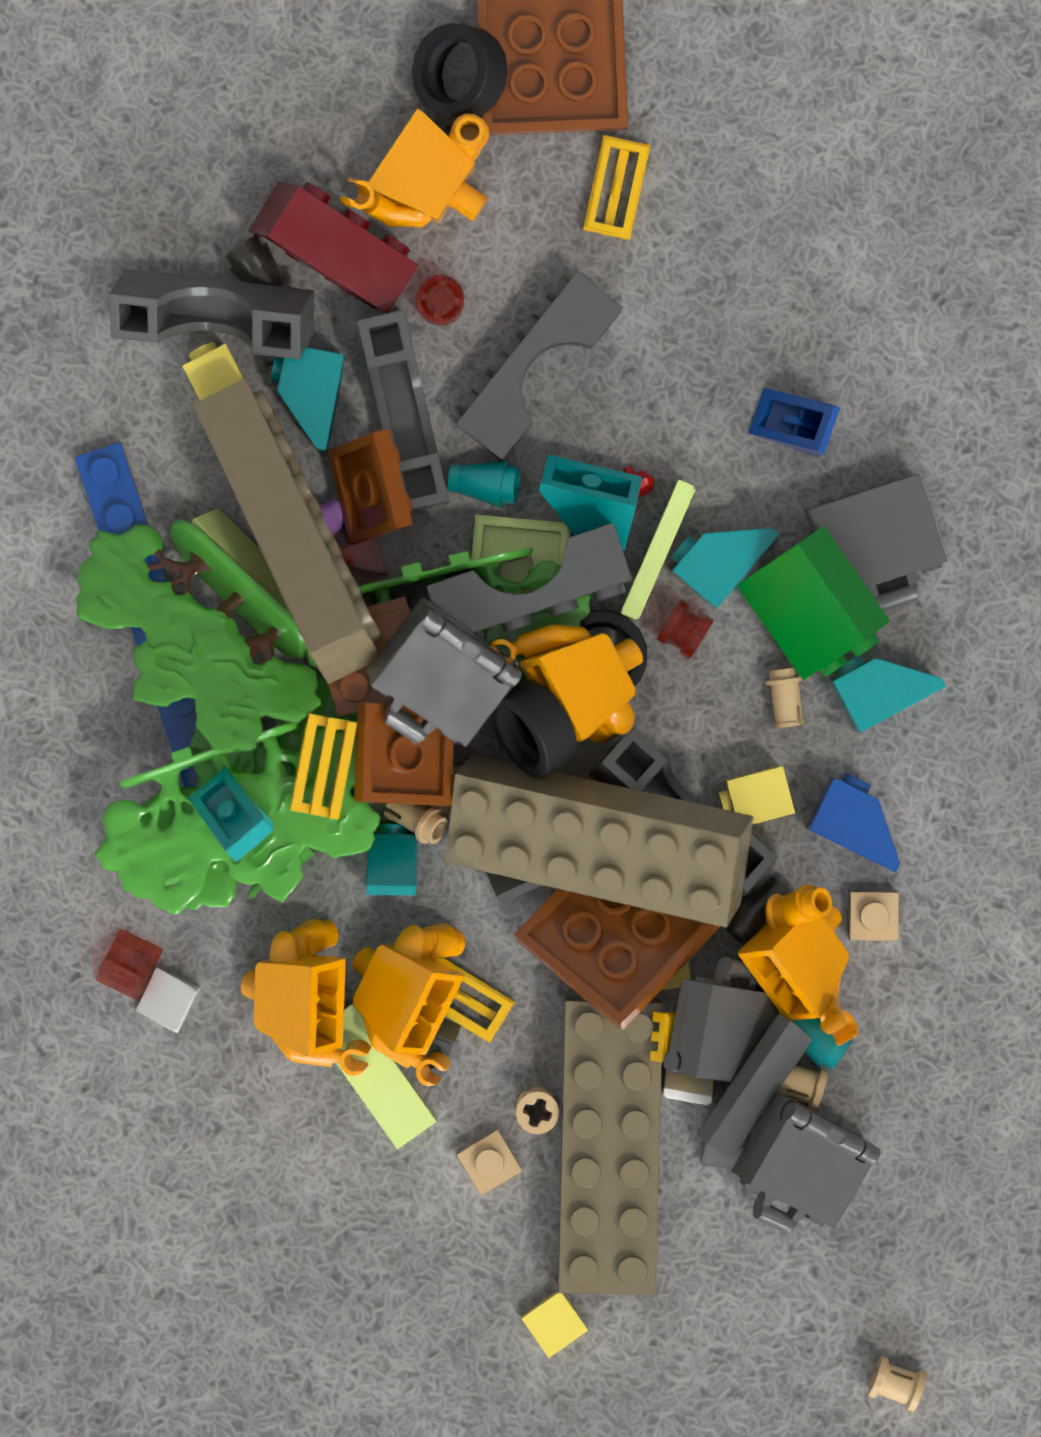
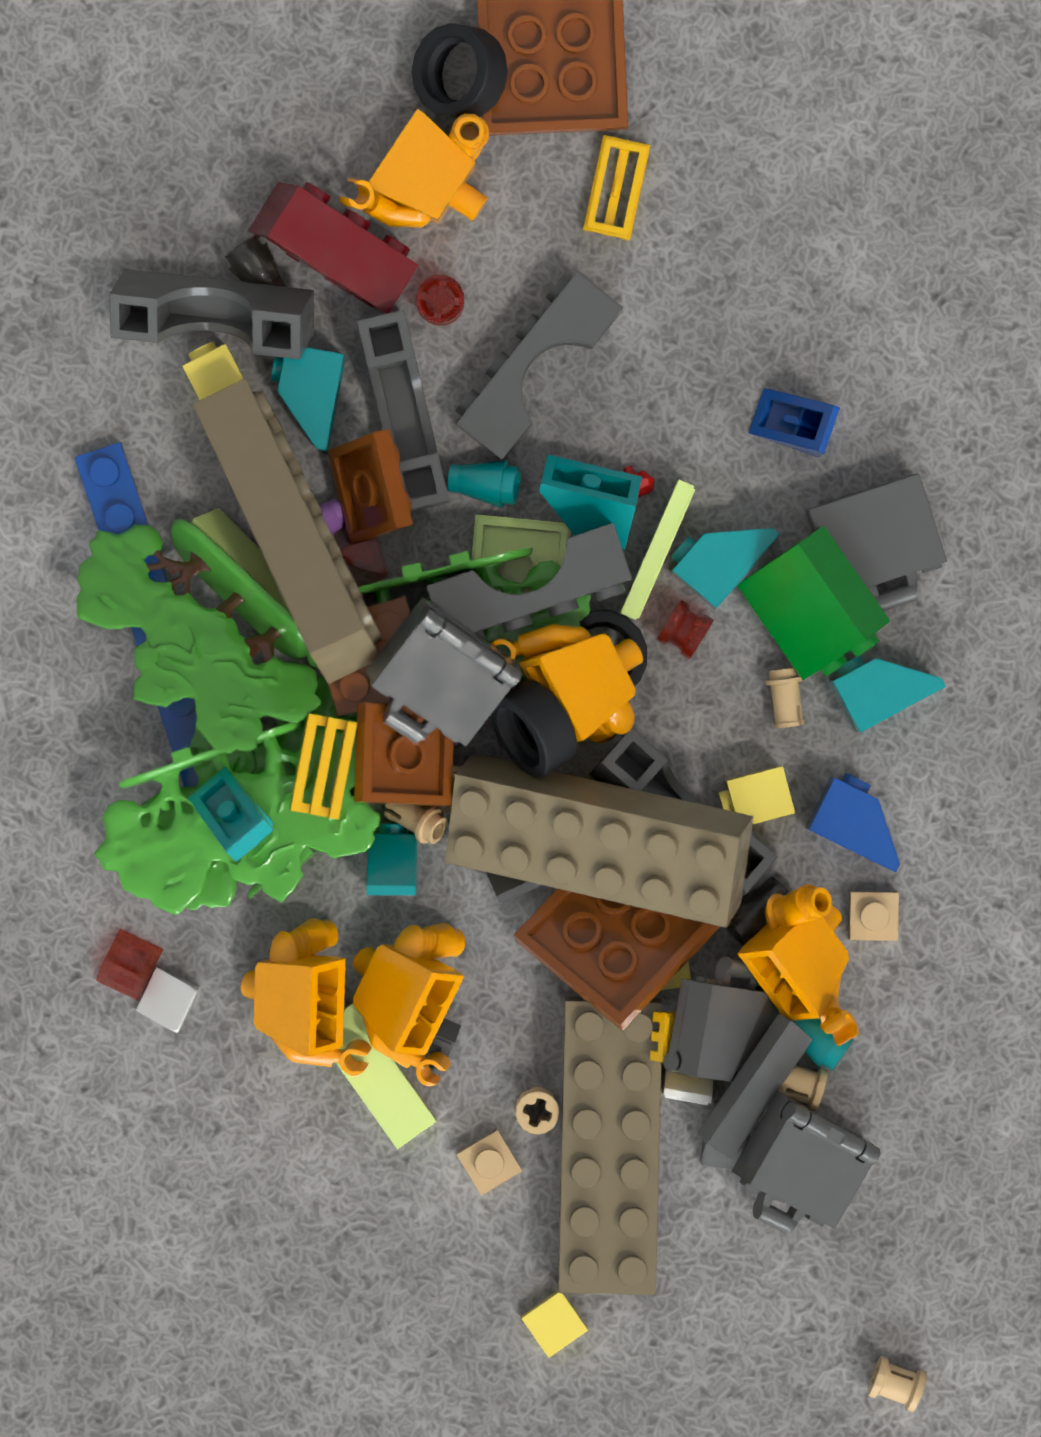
yellow tile [436,958,515,1043] -> none

